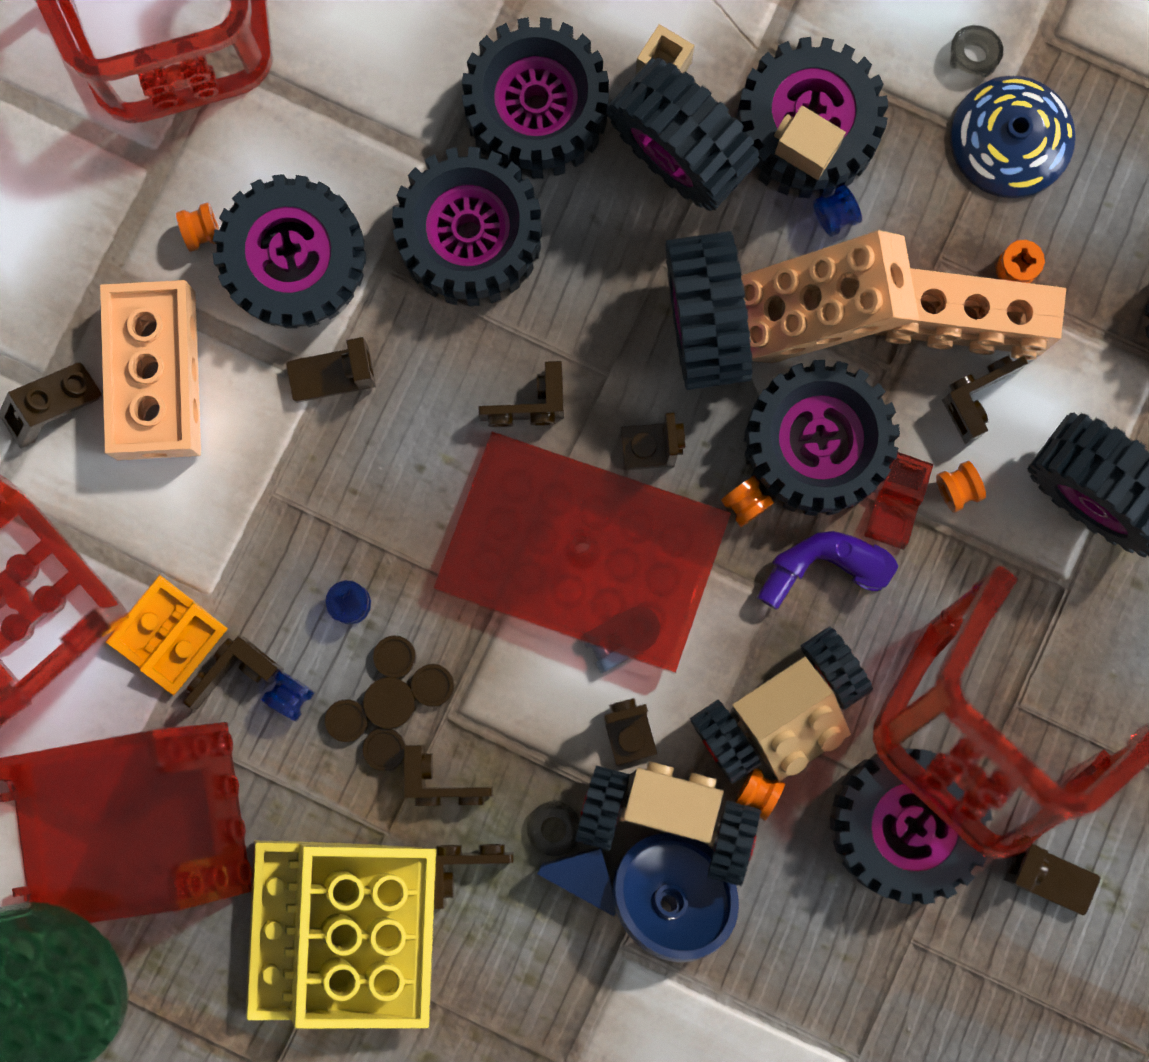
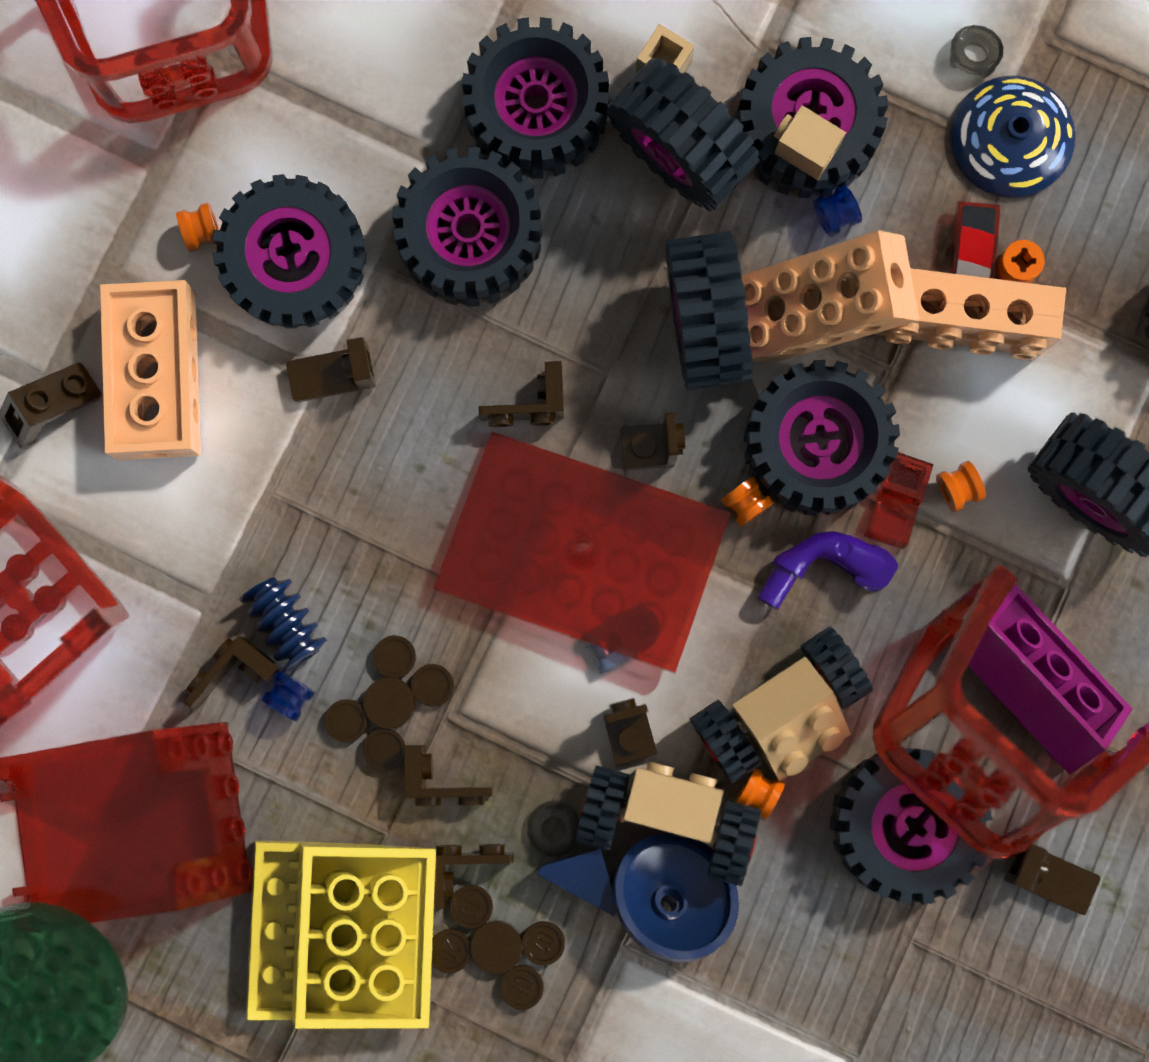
light orange slope [106,574,228,696] -> none
clear blue wheel [326,580,372,625] -> none
dark brown bracket [942,355,1028,444] -> none
none -> dark blue piece [239,577,327,672]
none -> dark brown piece [431,885,565,1010]
none -> slope [949,200,1000,279]
none -> magenta slope [951,583,1133,775]

